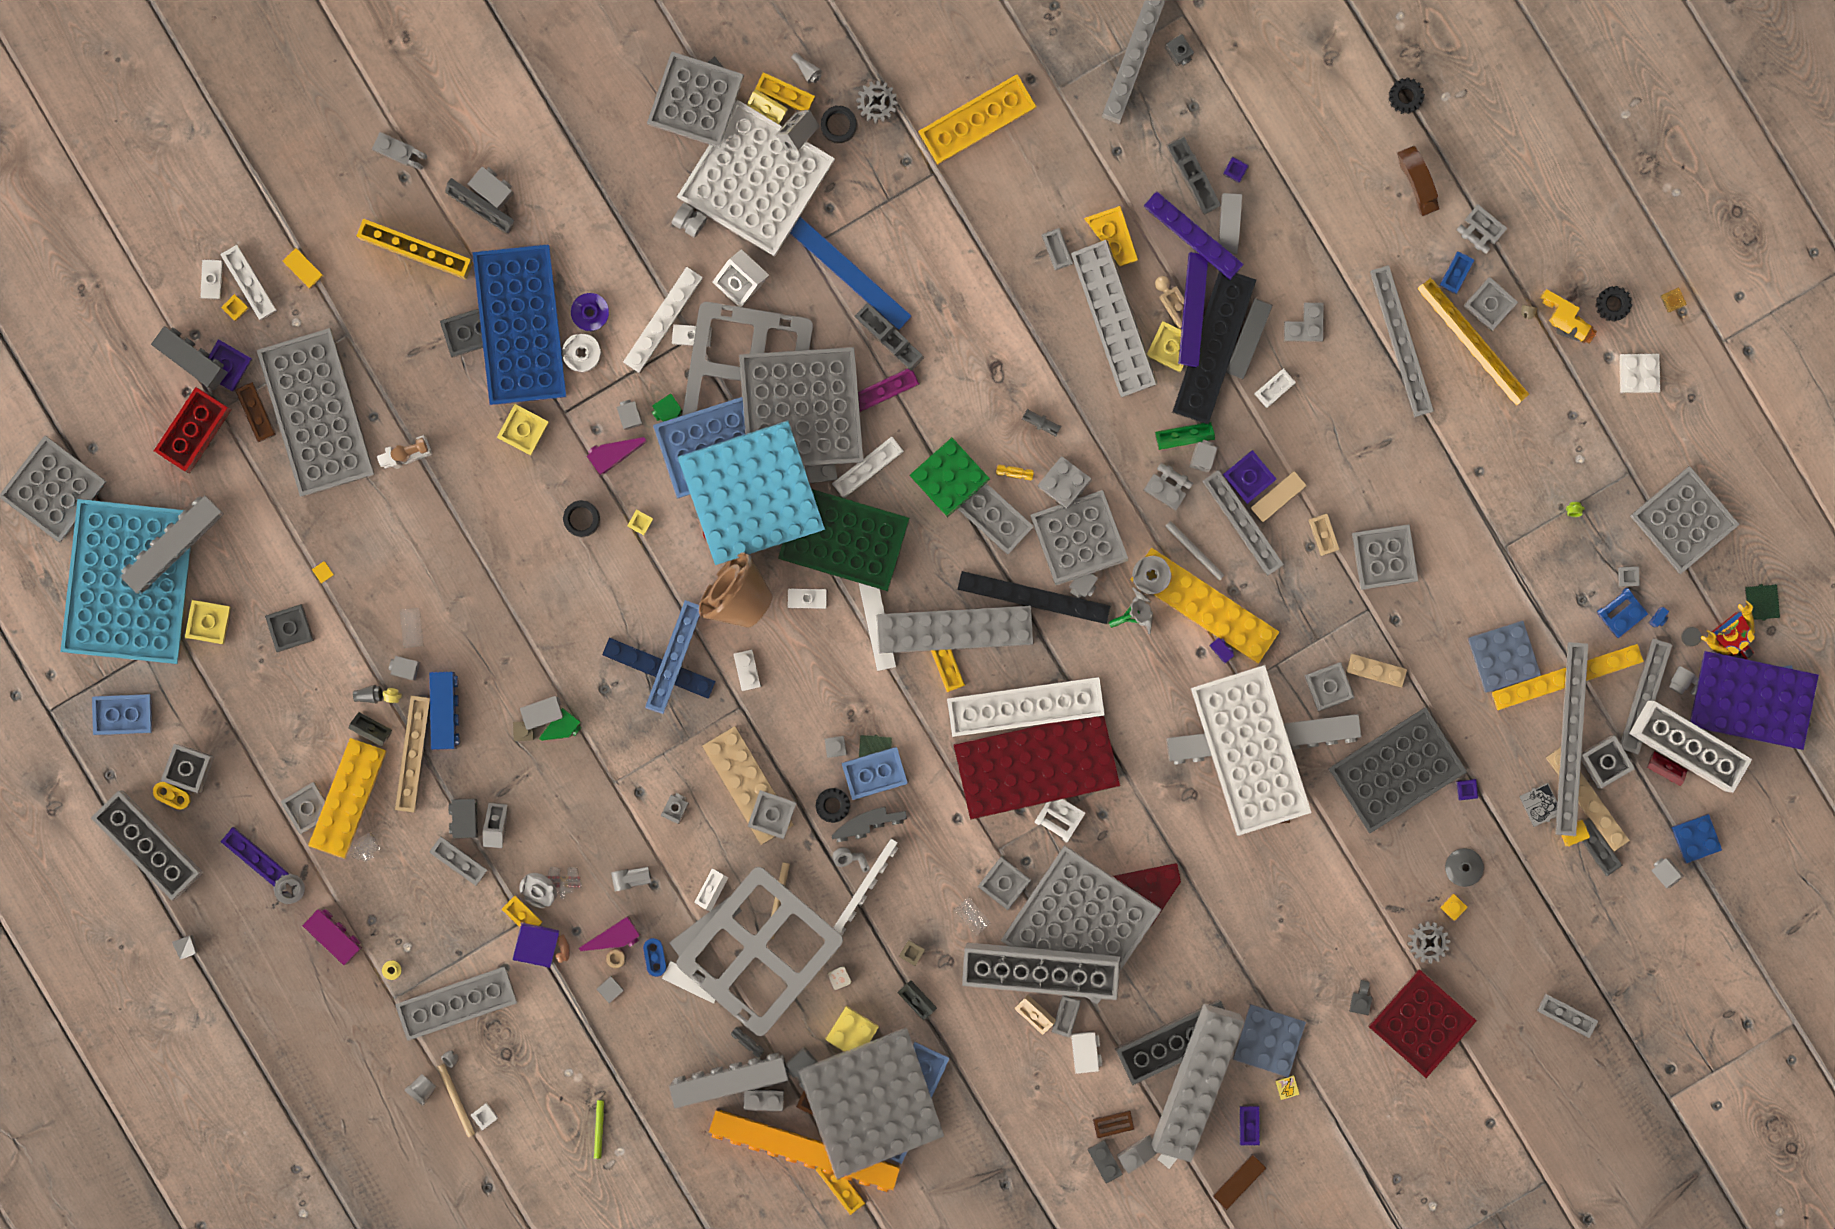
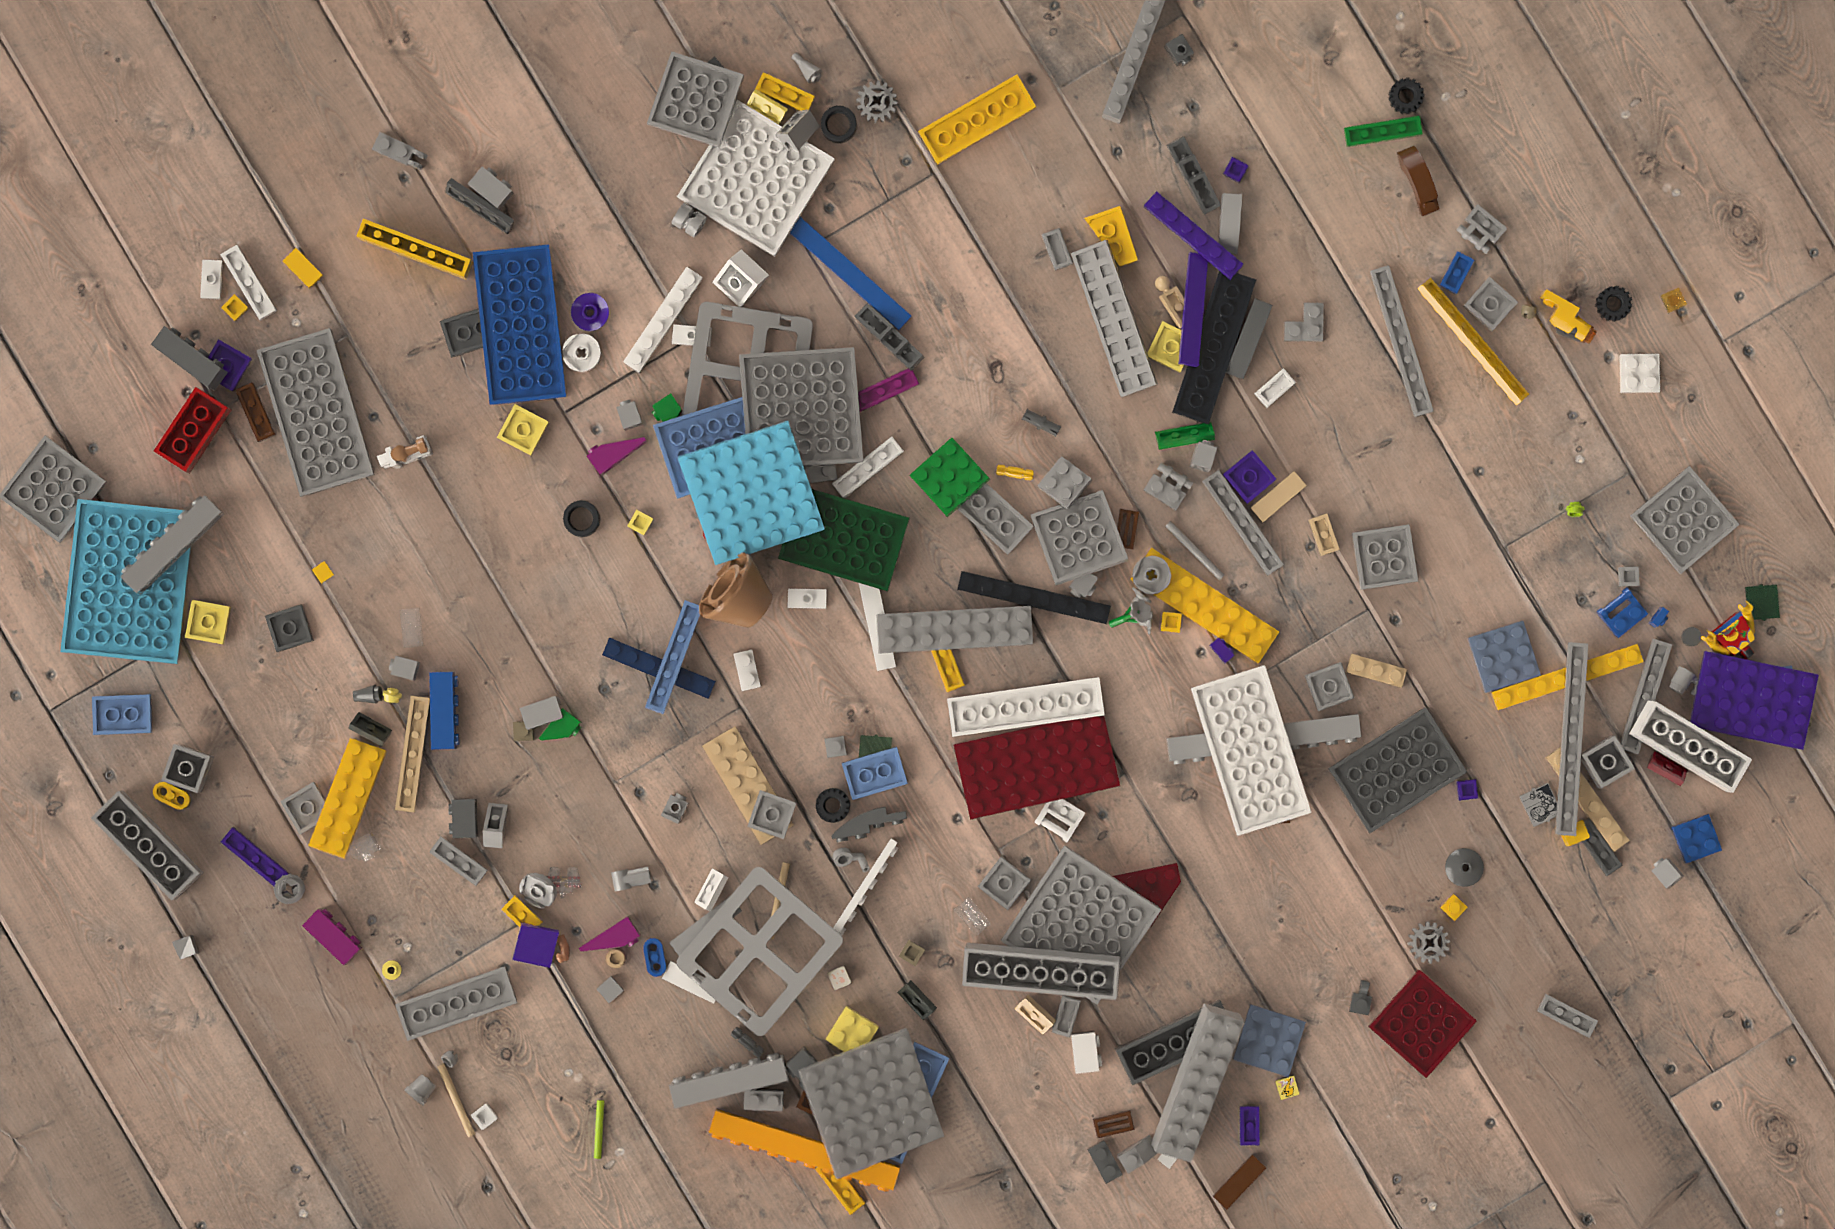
none -> reddish brown tile [1117,509,1139,550]
none -> yellow plate [1160,612,1182,633]
none -> green plate [1344,116,1423,147]

